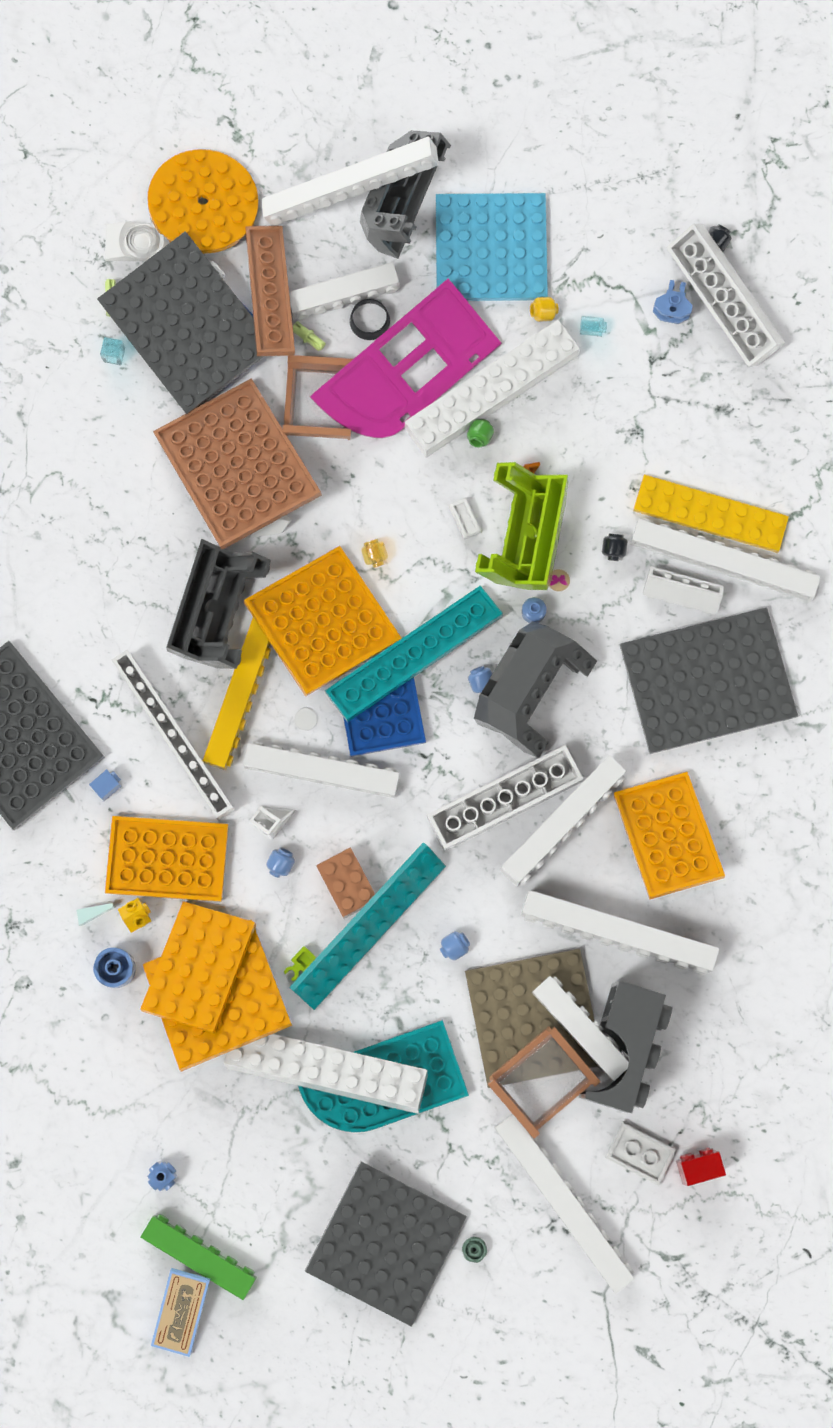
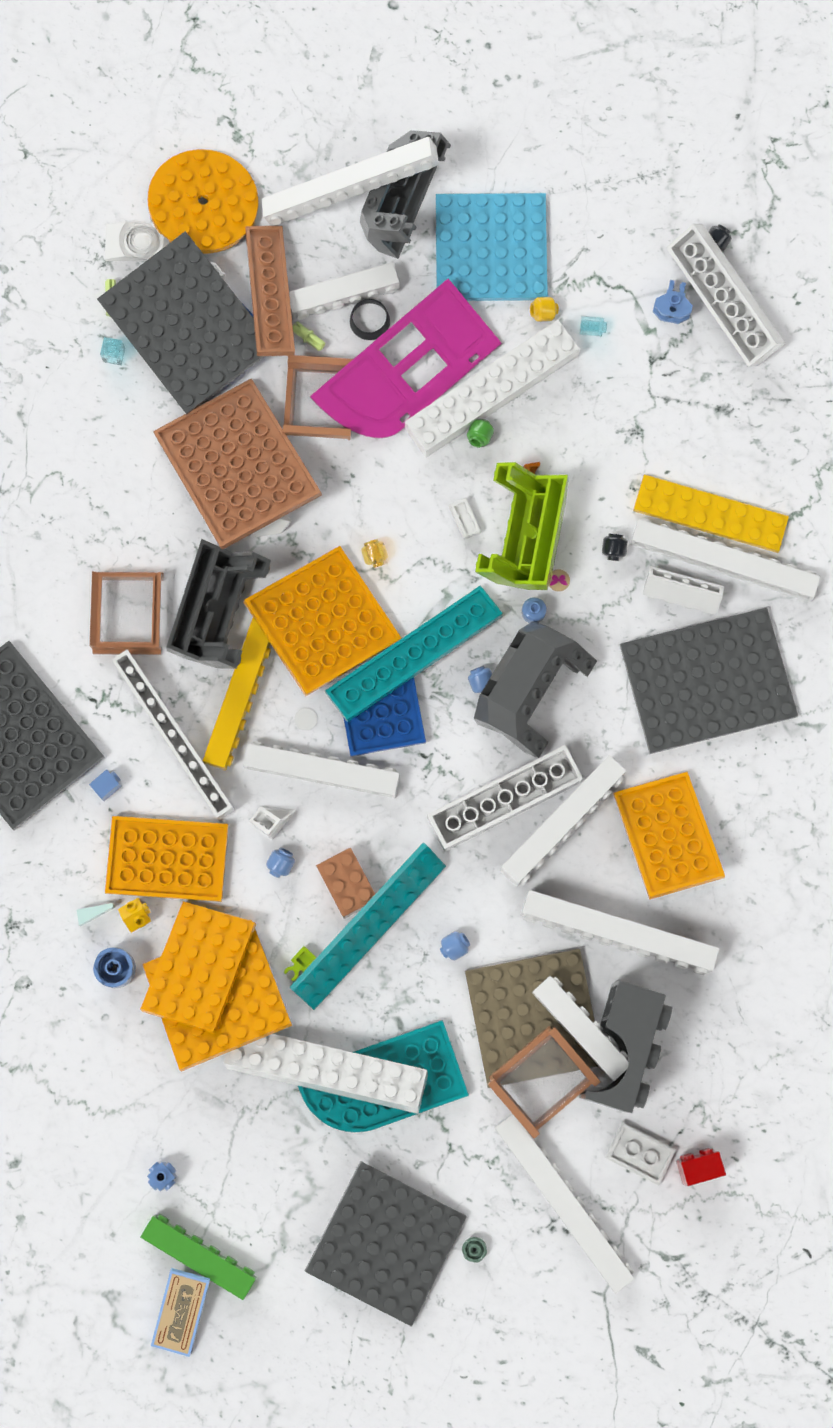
none -> piece [89,571,164,655]

